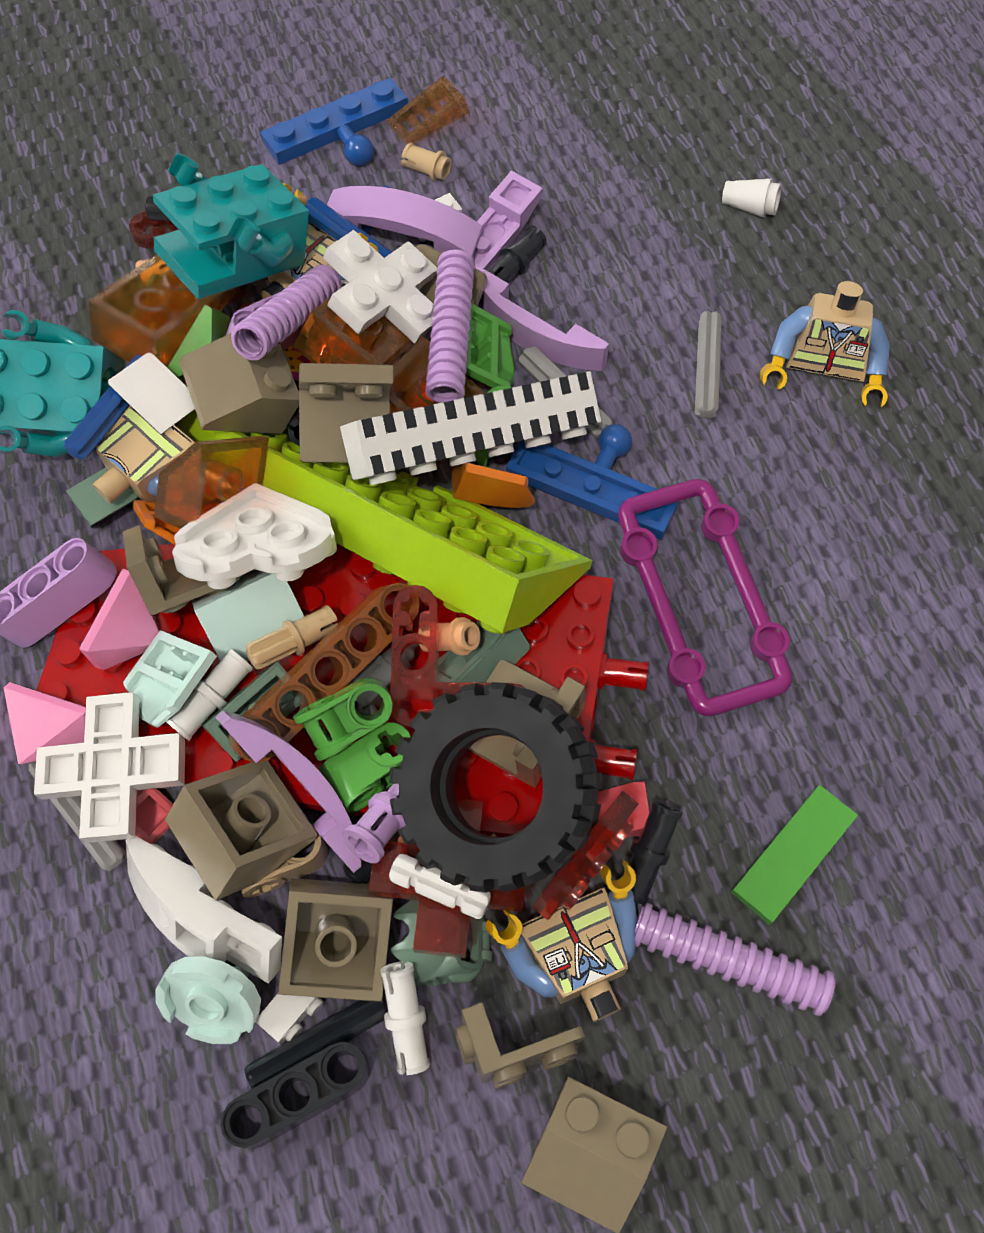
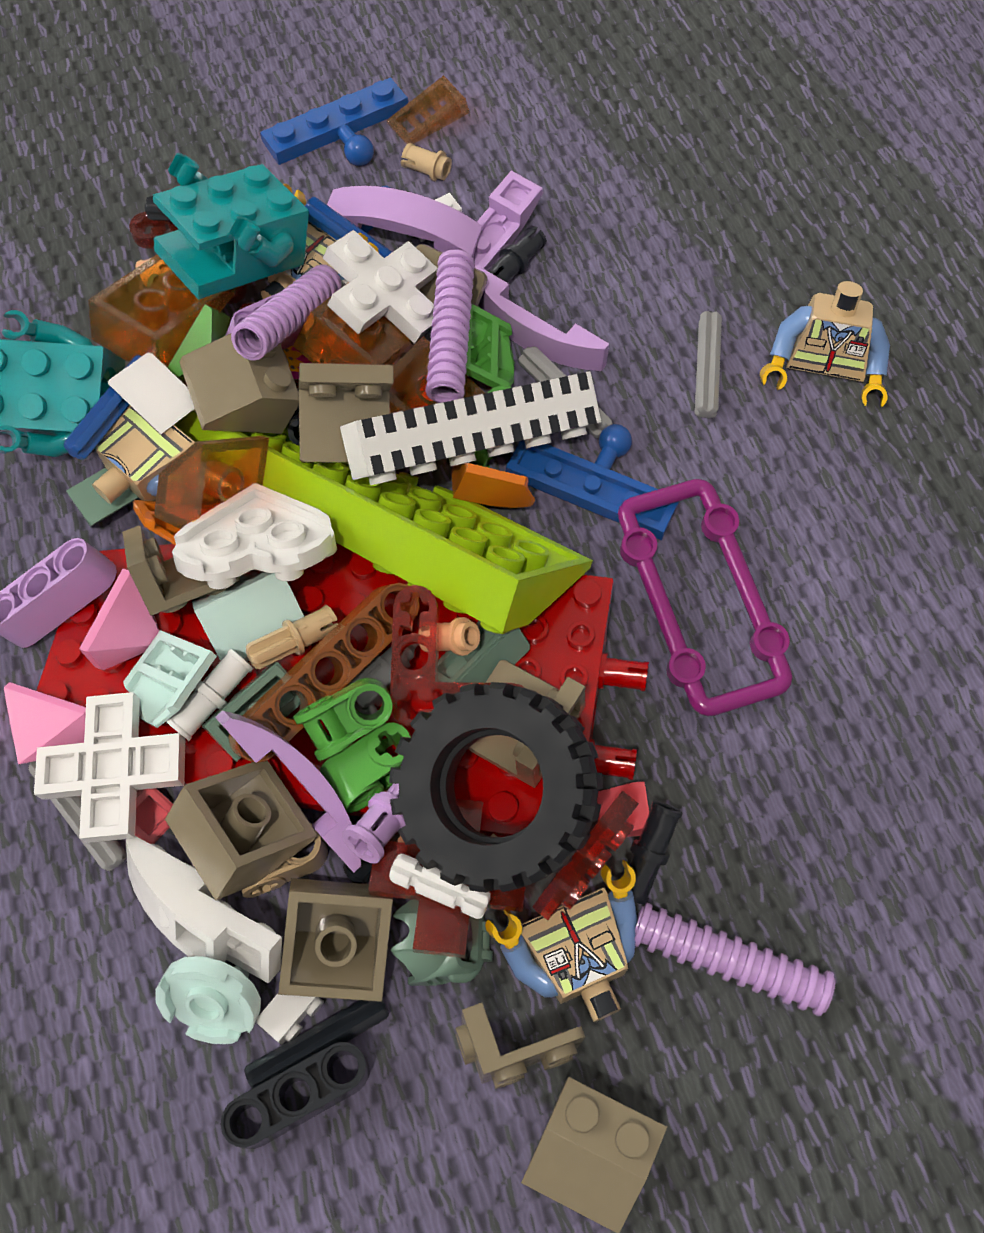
white pin [380,962,430,1075] -> none
white cone [722,178,781,218] -> none
bright green tile [731,784,858,925] -> none

